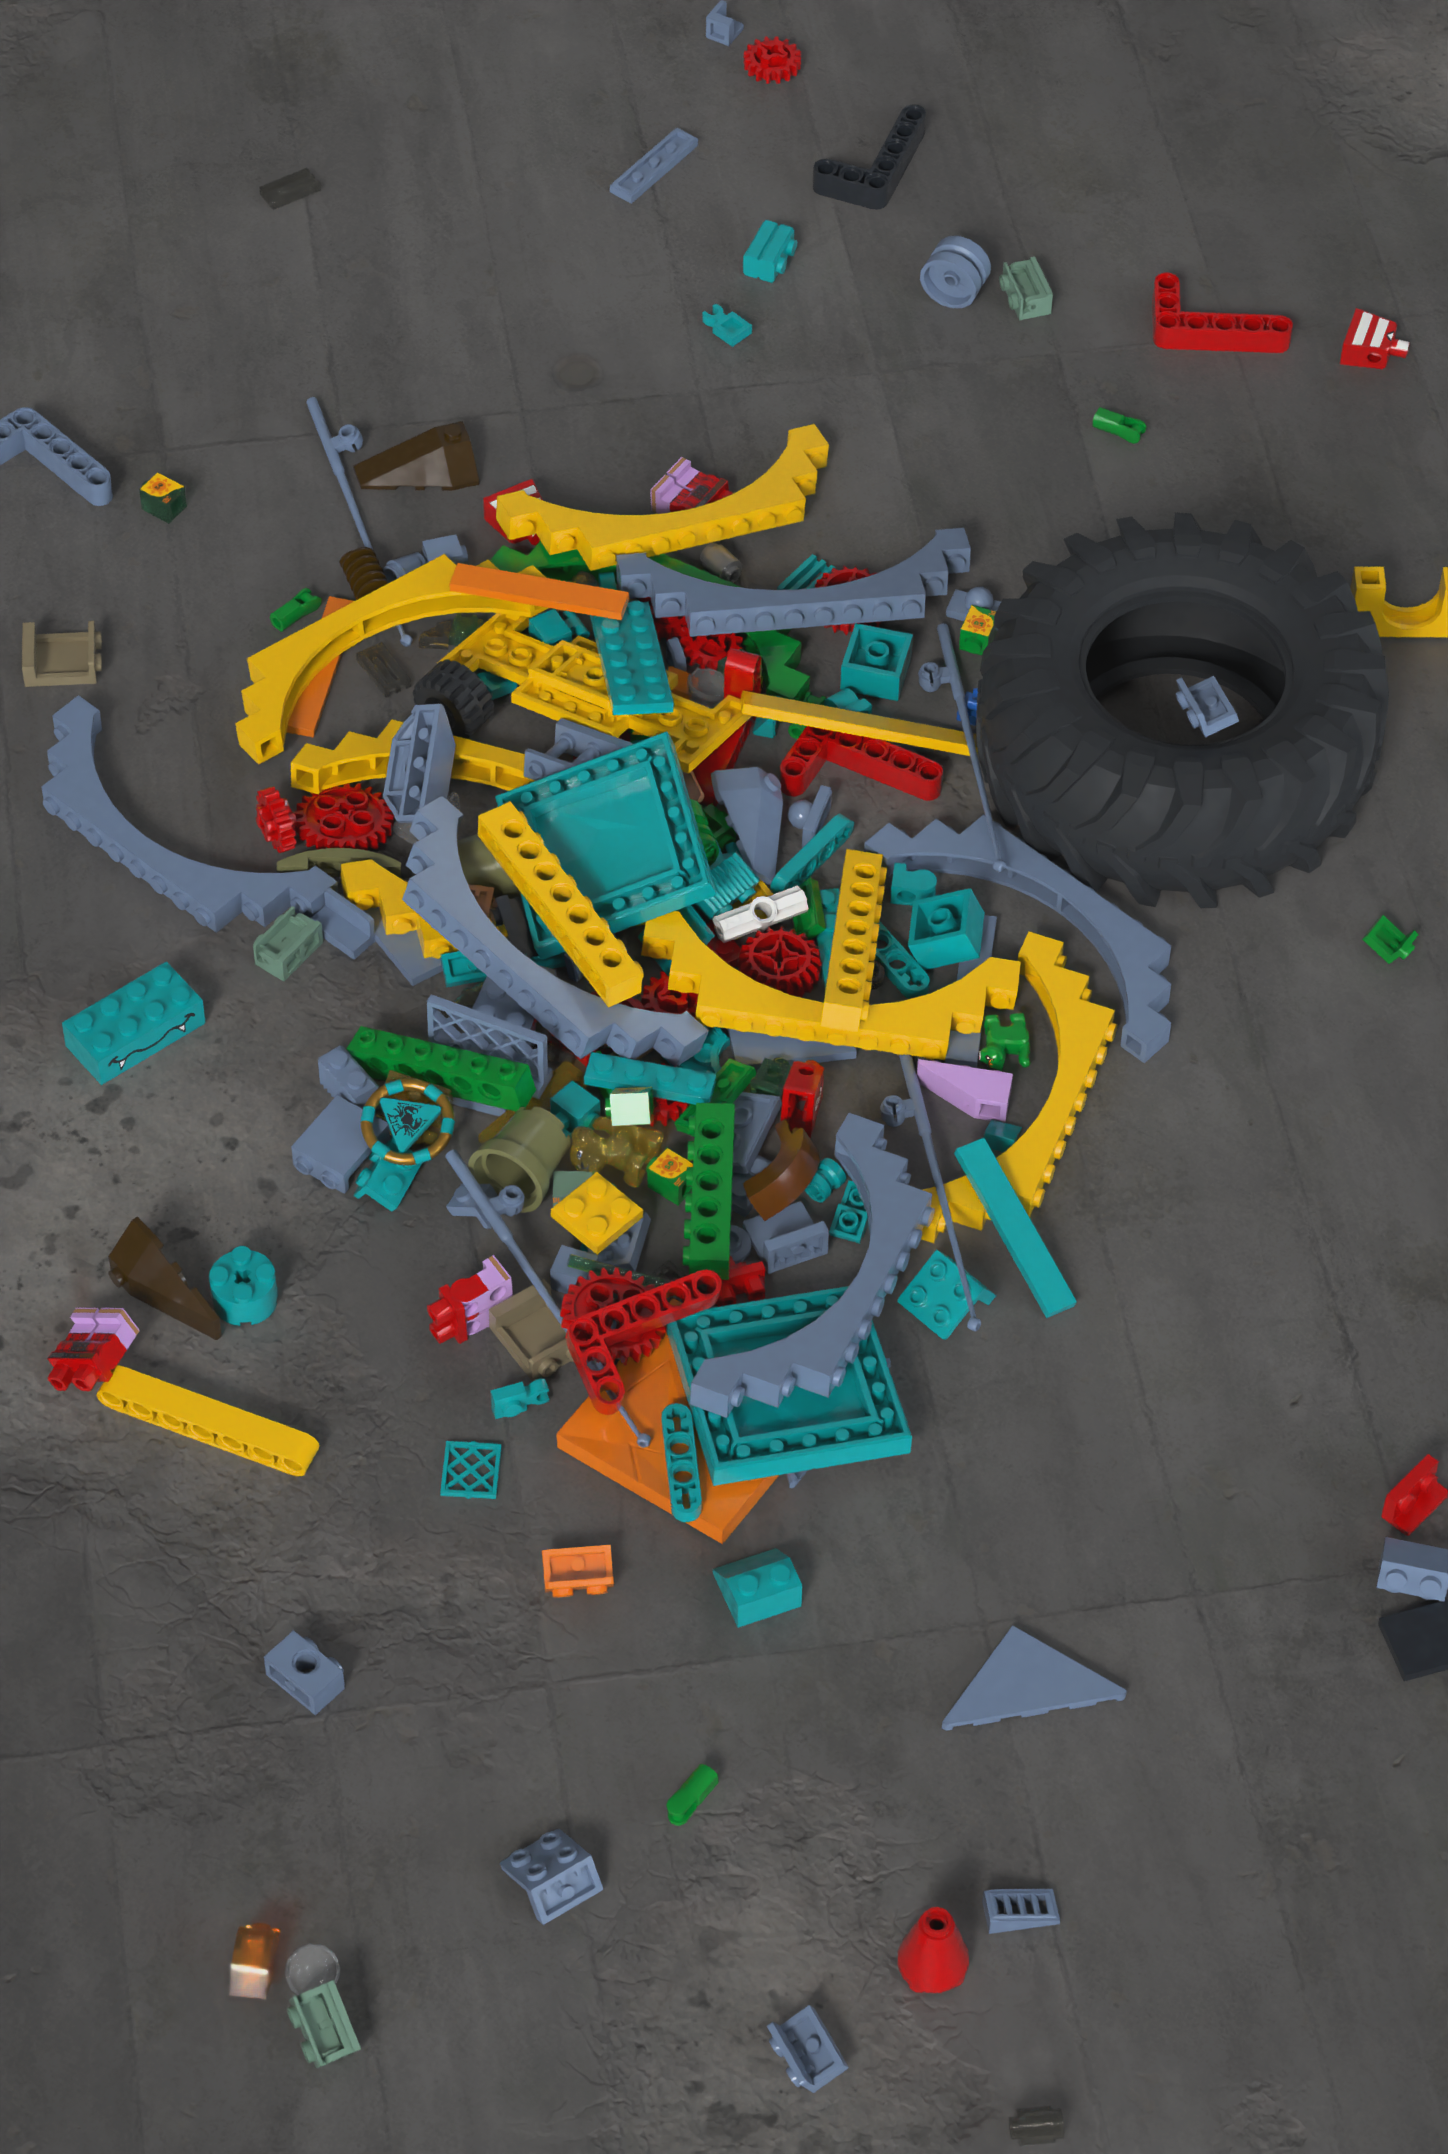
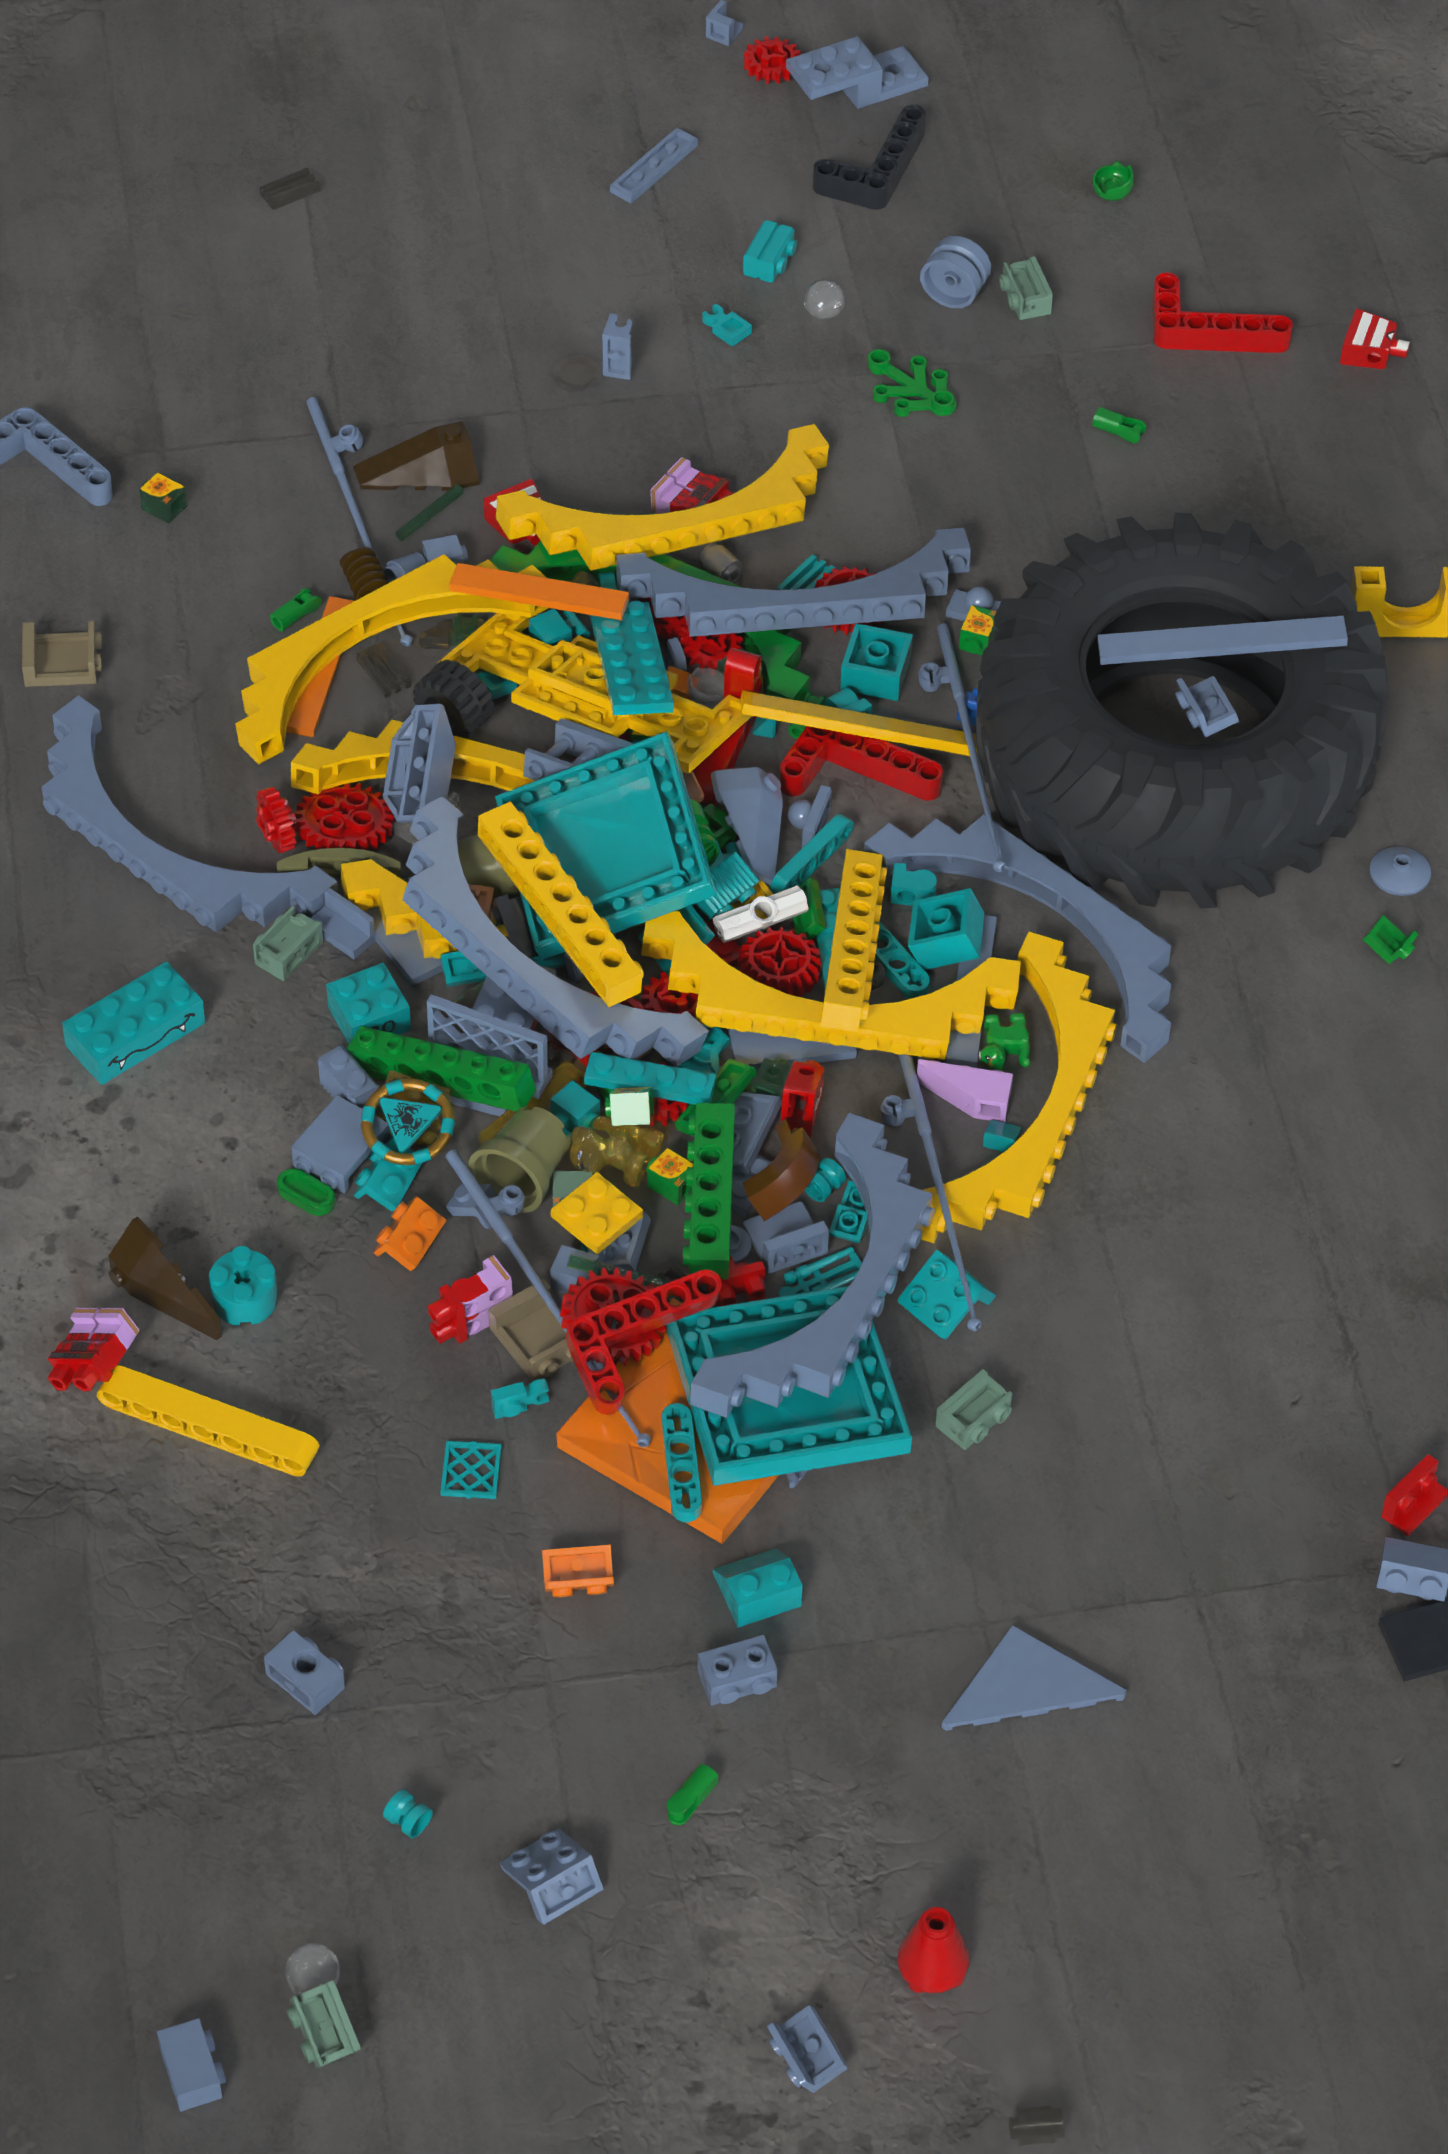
clear orange brick [230,1923,281,1999] -> none
teal tile [954,1138,1077,1318] -> none
sand blue slope [982,1889,1060,1934] -> none
none -> sand blue brick [157,2018,226,2112]
none -> green tile [277,1168,336,1216]
none -> teal brick [326,962,411,1044]
none -> orange bracket [373,1196,447,1272]
none -> teal wheel [383,1789,433,1839]
none -> clear green bar [395,484,463,541]
none -> sand blue hinge [602,313,632,380]
none -> sand blue brick [698,1635,777,1706]
none -> teal piece [779,1247,862,1297]
none -> sand blue bracket [786,36,929,109]
none -> clear hair [804,279,845,319]
none -> green plant [867,349,957,417]
none -> sand green hinge [936,1369,1012,1450]
none -> green hair [1092,161,1134,201]
none -> sand blue tile [1098,616,1348,665]
none -> sand blue dish [1370,846,1431,896]

